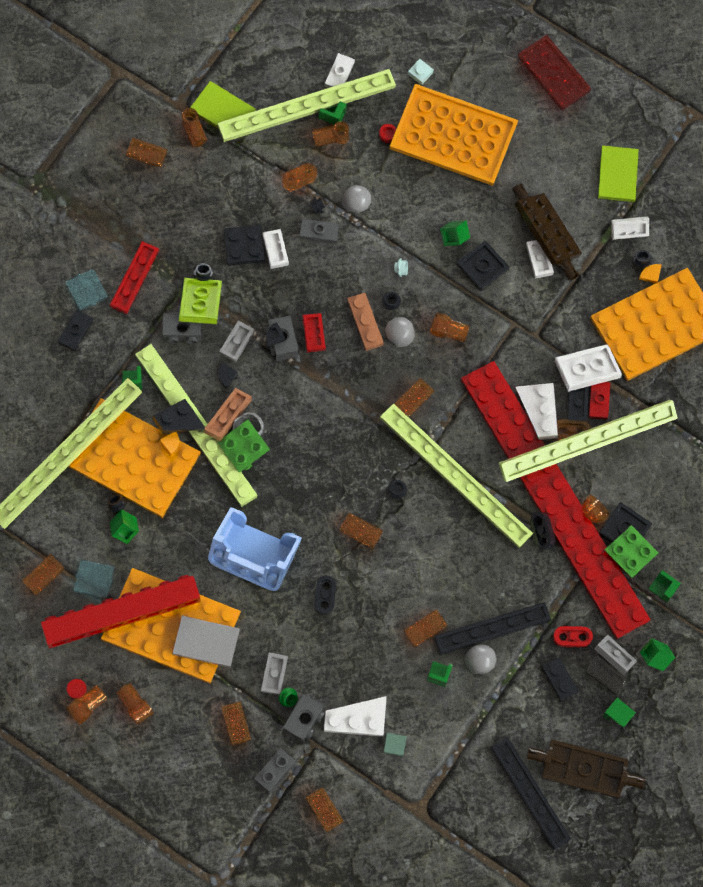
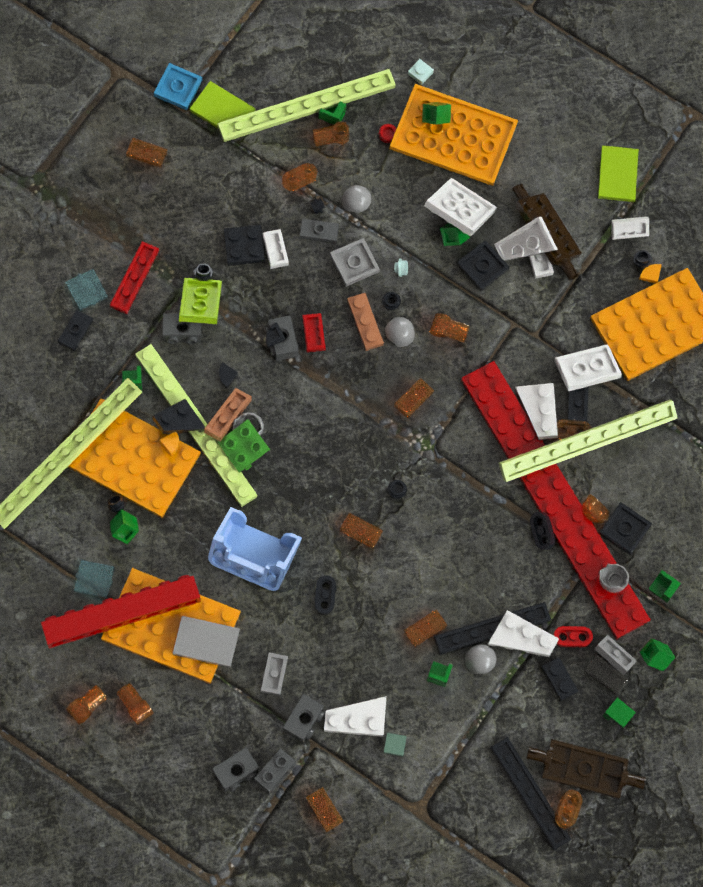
clear orange plate [22,554,64,596] -> none
red tile [67,679,87,700] -> none
clear orange piece [182,108,207,147] -> none
light grey plate [219,321,255,363] -> none
clear orange plate [221,701,251,746] -> none
green plate [278,687,298,707] -> none
white plate [325,53,355,88] -> none
yellowish green plate [380,404,533,548] -> none
clear red plate [518,35,591,110] -> none
red plate [588,382,610,420] -> none
bright green hinge [605,525,658,578] -> none
none -> dark azure plate [154,63,203,110]
none -> dark grey brick [212,748,259,792]
none -> light grey plate [330,238,380,287]
none -> green panel [422,102,451,125]
none -> white plate [424,178,497,236]
none -> white wing [488,610,559,657]
none -> white wing [494,217,558,261]
none -> clear orange plate [555,790,583,829]
none -> light grey hair [599,564,629,593]

